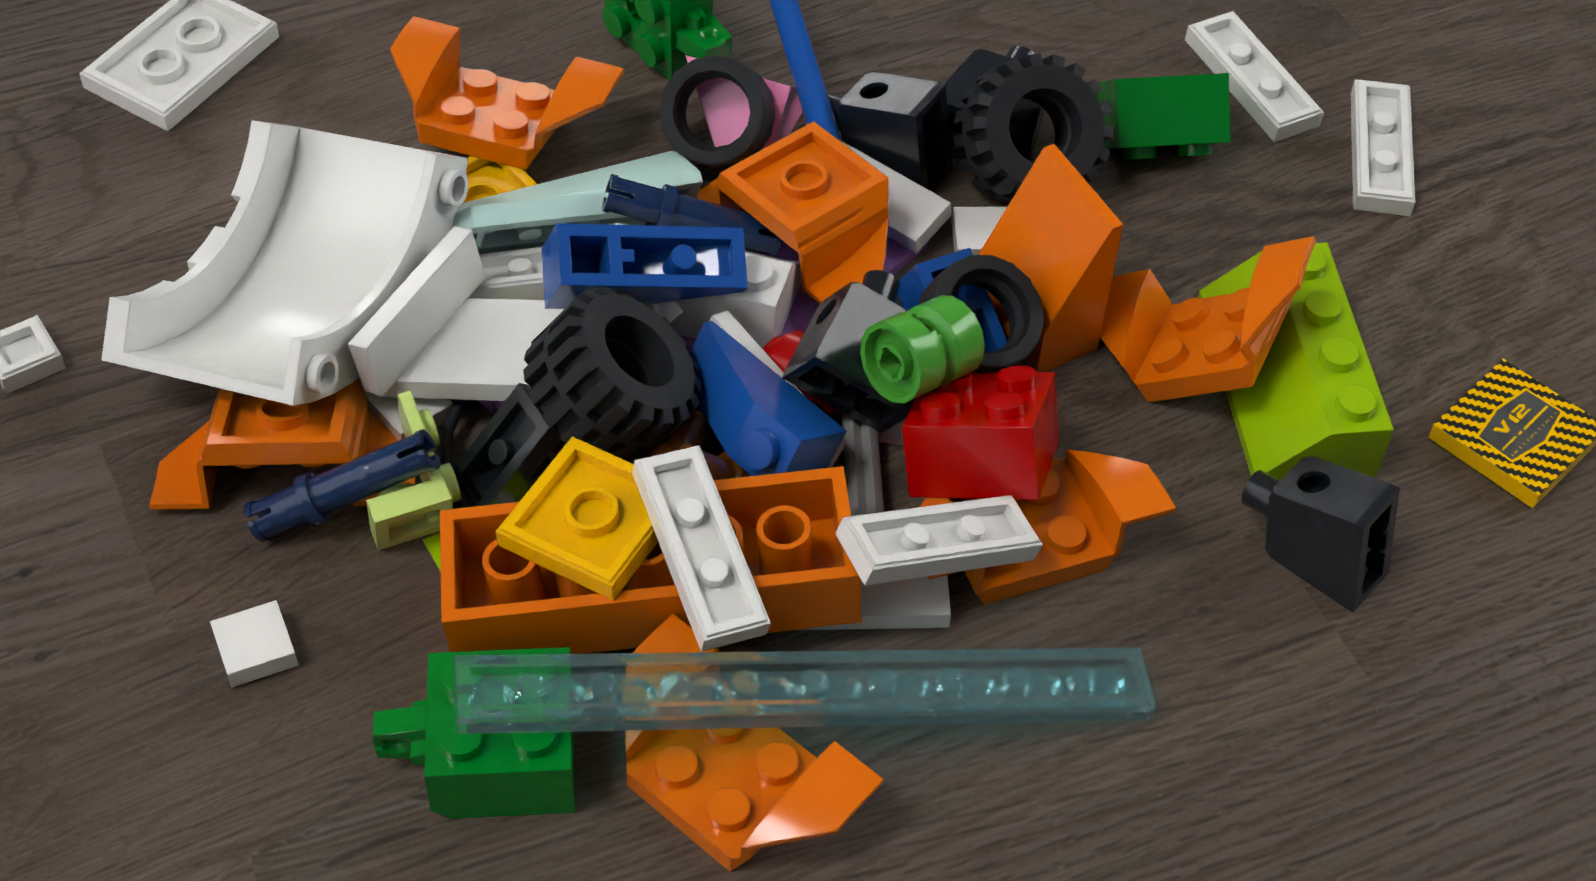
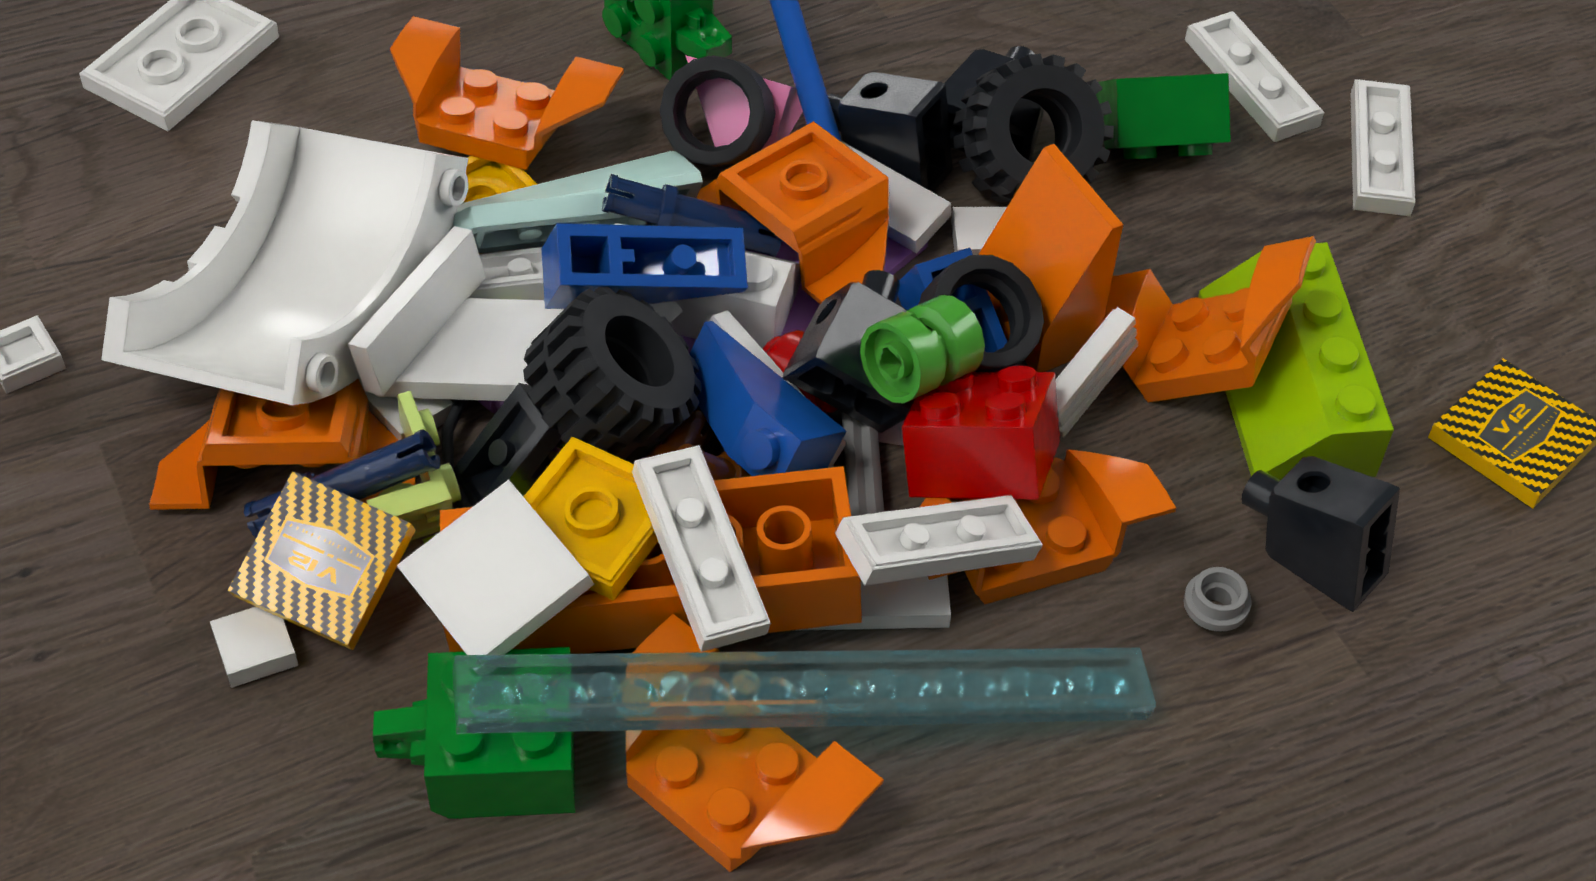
none -> tile [228,471,416,650]
none -> white tile [397,480,594,673]
none -> white tile [1056,307,1138,438]
none -> light grey plate [1183,567,1251,631]

